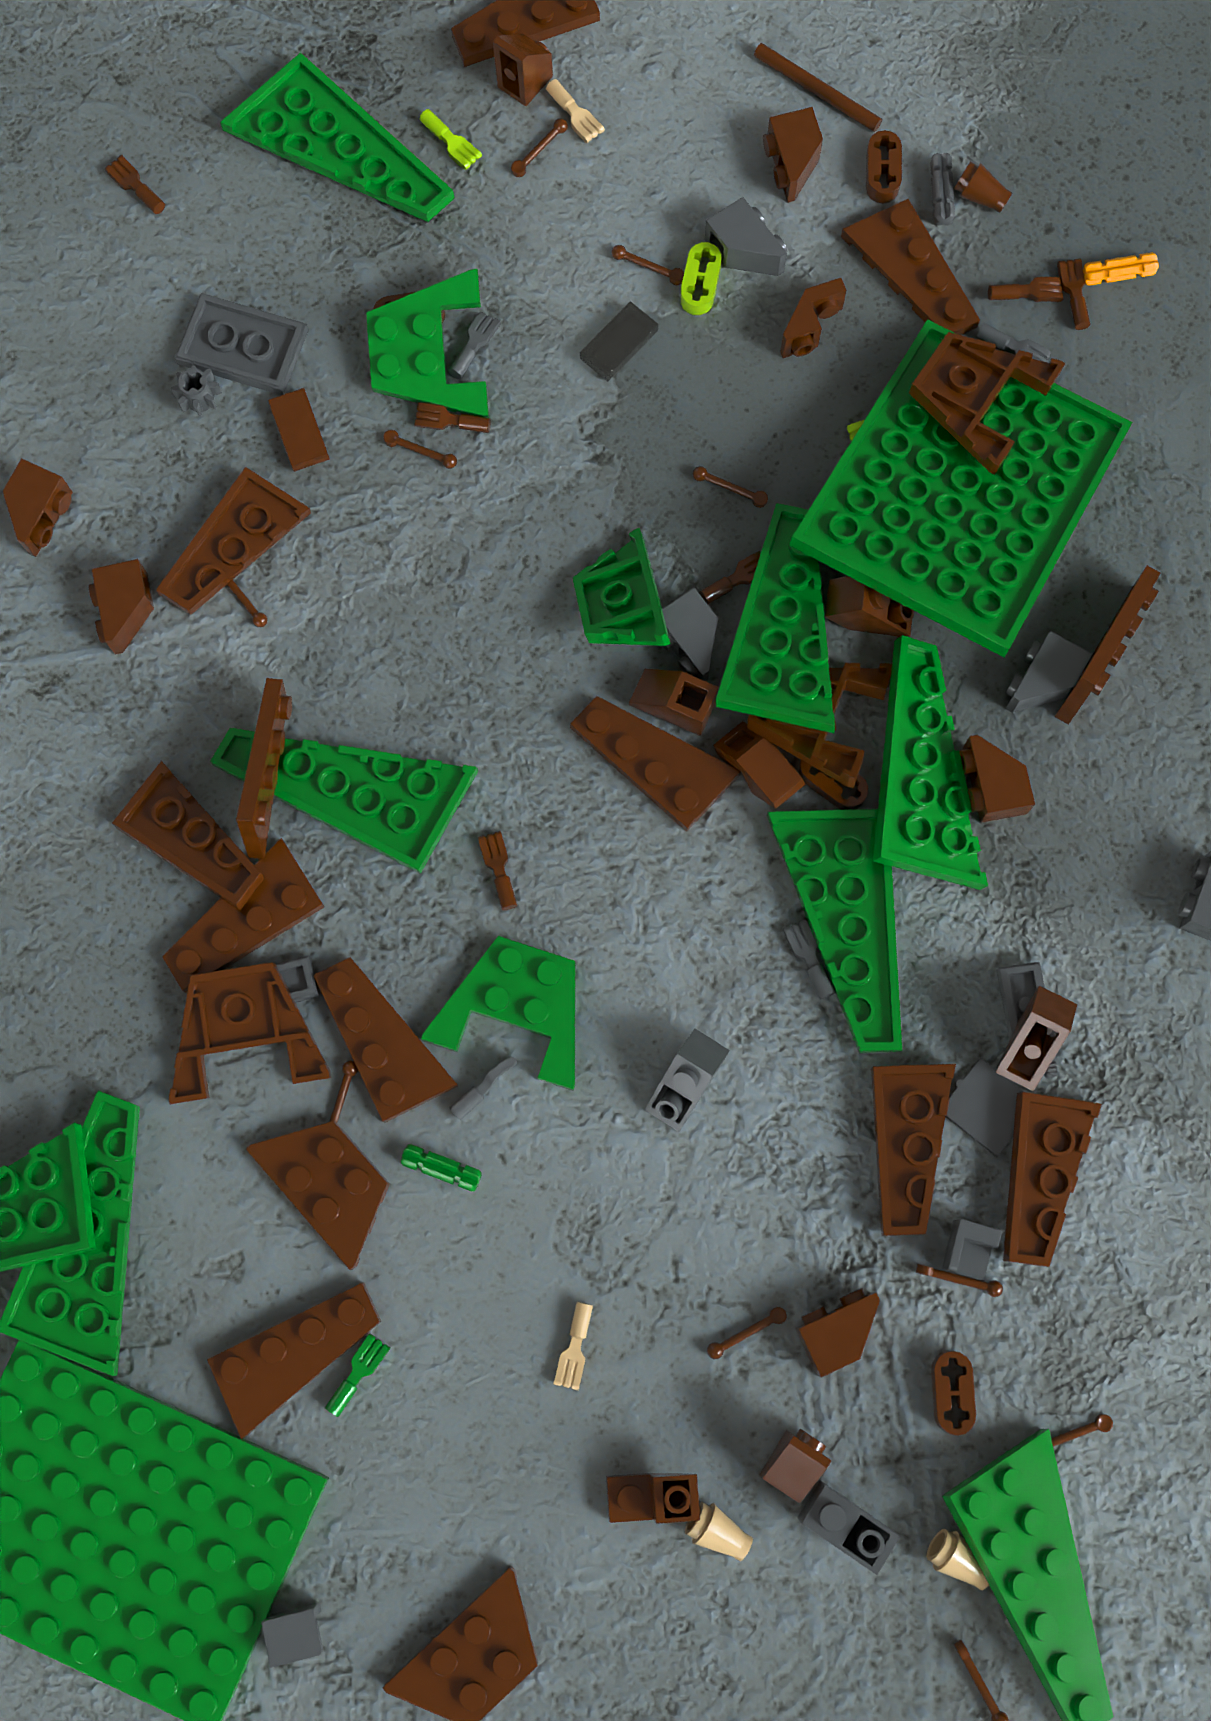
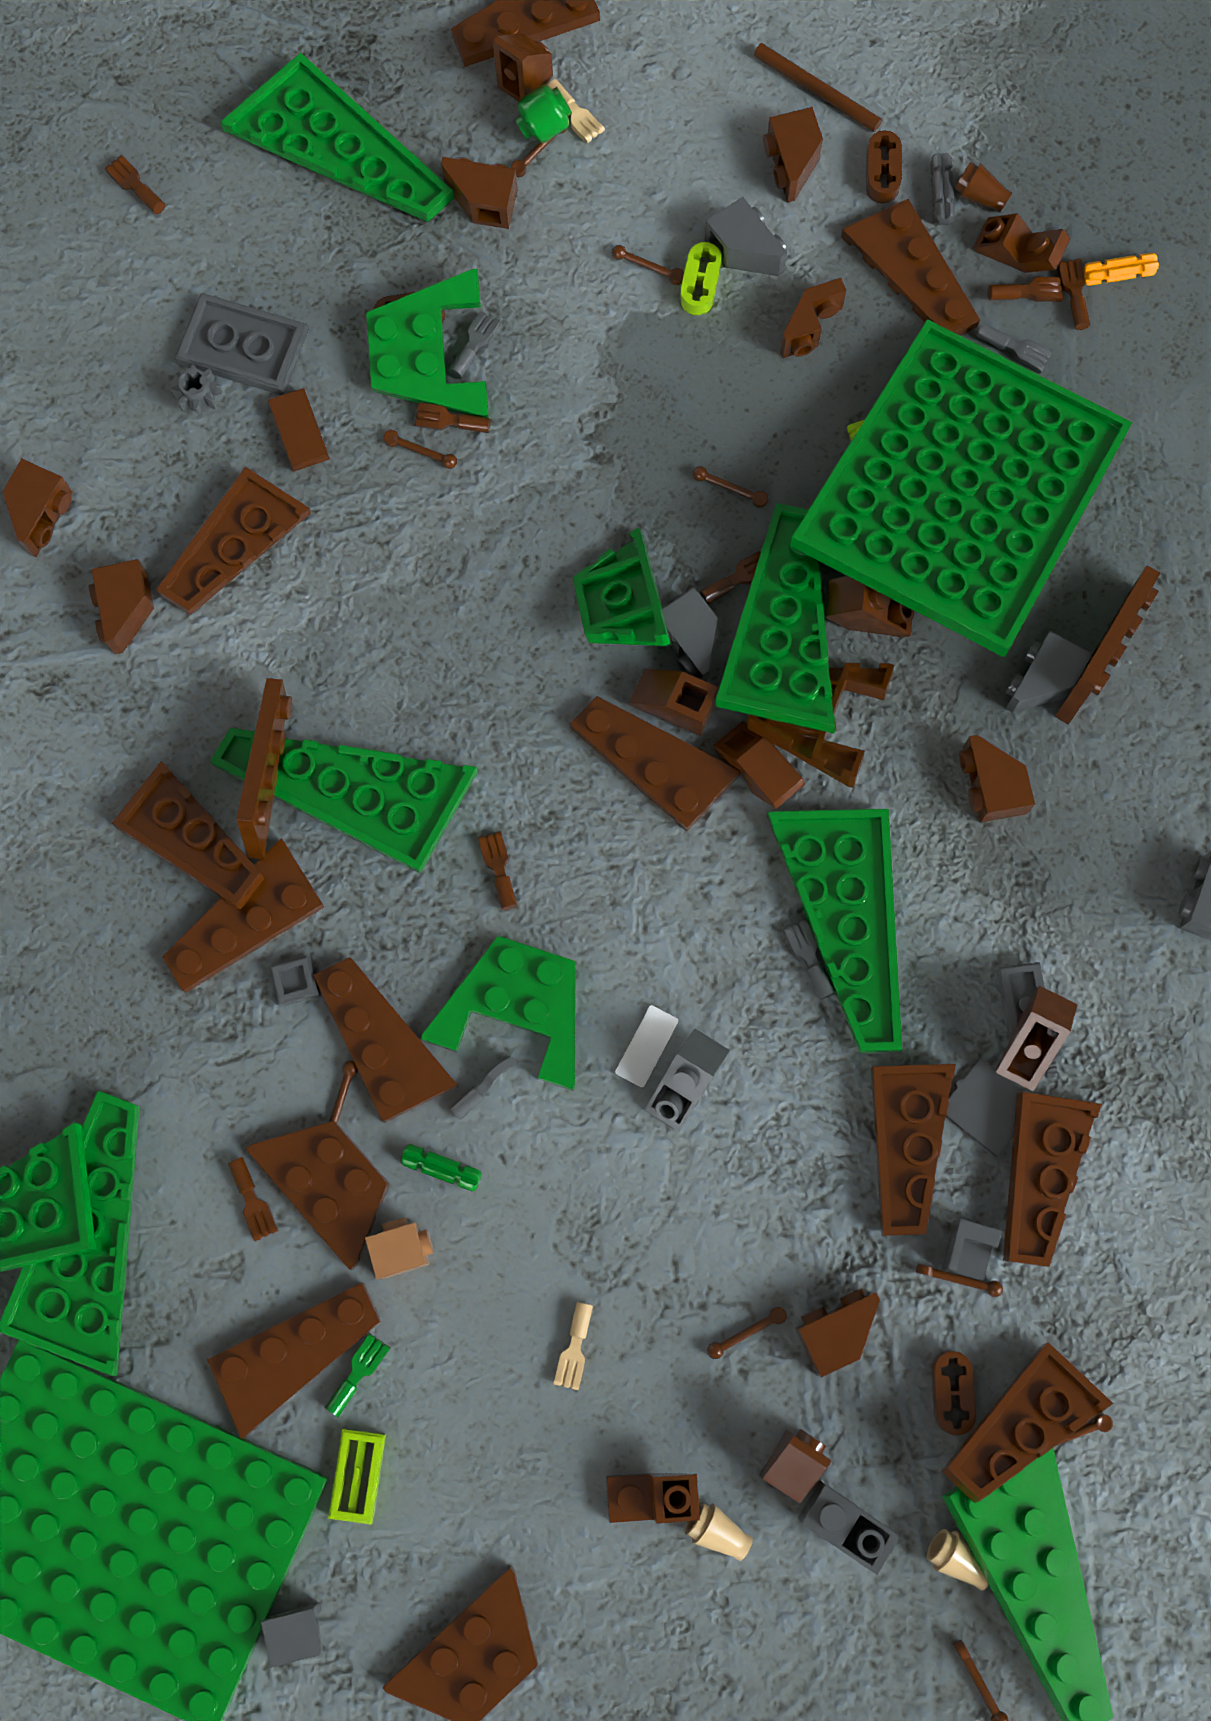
reddish brown wing [169,962,332,1104] -> none
reddish brown hinge [227,580,268,628] -> none
lime piece [419,109,482,170] -> none
clear smoke tile [580,301,658,382] -> none
reddish brown beam [799,760,868,810] -> none
green wing [873,635,988,890] -> none
reddish brown wing [909,332,1065,475] -> none
none -> reddish brown piece [228,1157,278,1242]
none -> lime tile [328,1428,386,1525]
none -> medium nougat brick [365,1218,434,1280]
none -> reddish brown slope [441,157,518,229]
none -> green head [515,84,572,143]
none -> white sticker [615,1005,678,1087]
none -> reddish brown wing [942,1342,1114,1503]
none -> reddish brown slope [973,213,1070,273]

